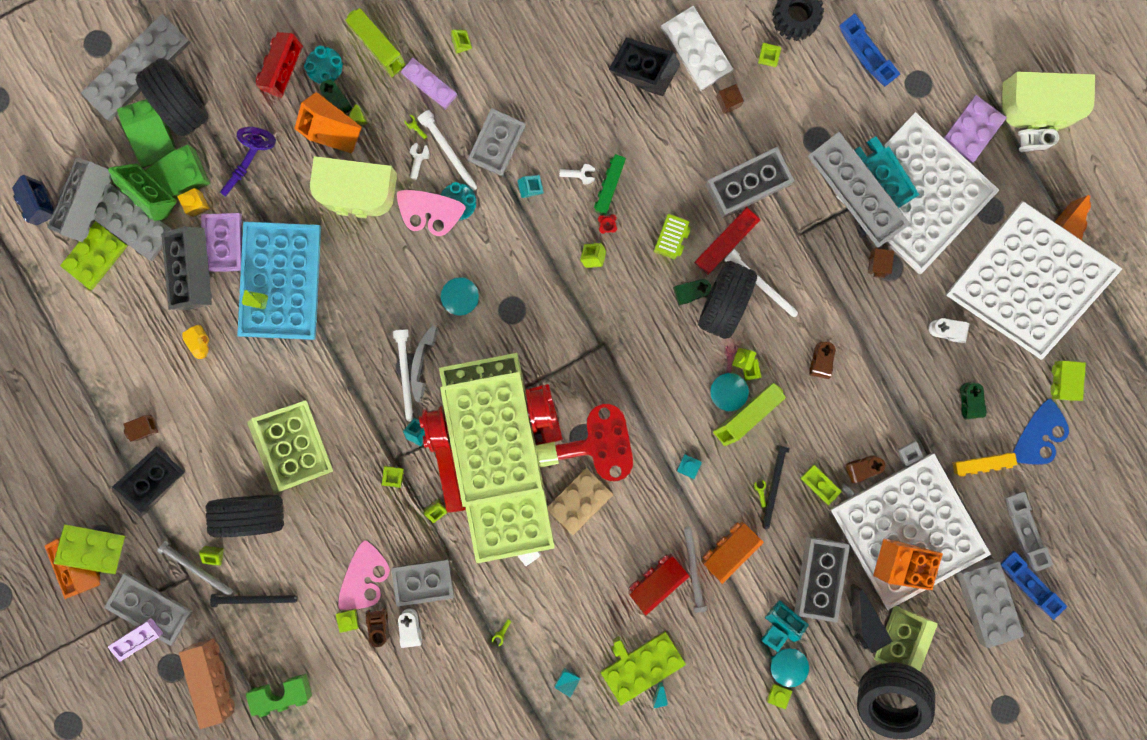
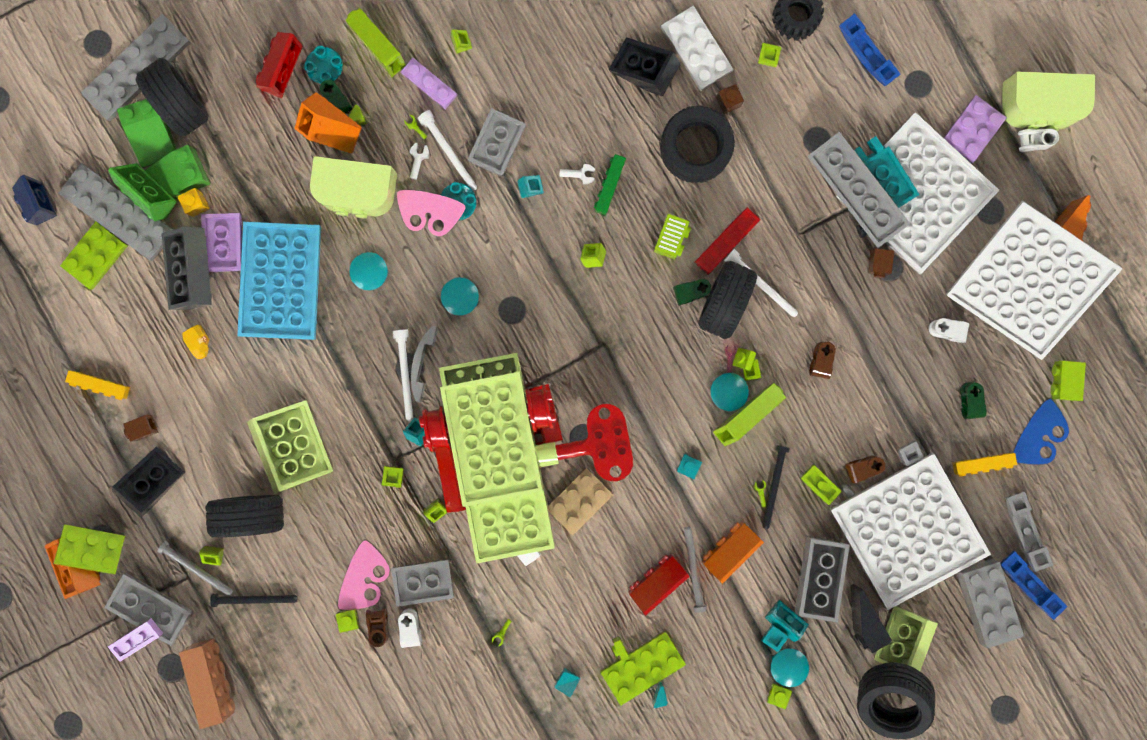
light grey slope [47,157,111,242] -> none
dark purple dish [220,127,276,197] -> none
lime slope [242,290,268,309] -> none
bright green arch [246,674,312,717] -> none
red plate [598,214,617,234] -> none
light grey brick [705,147,794,218] -> none
orange slope [873,539,943,590] -> none
none -> yellow piece [65,370,130,400]
none -> teal dish [349,252,388,291]
none -> black tyre [660,106,735,183]

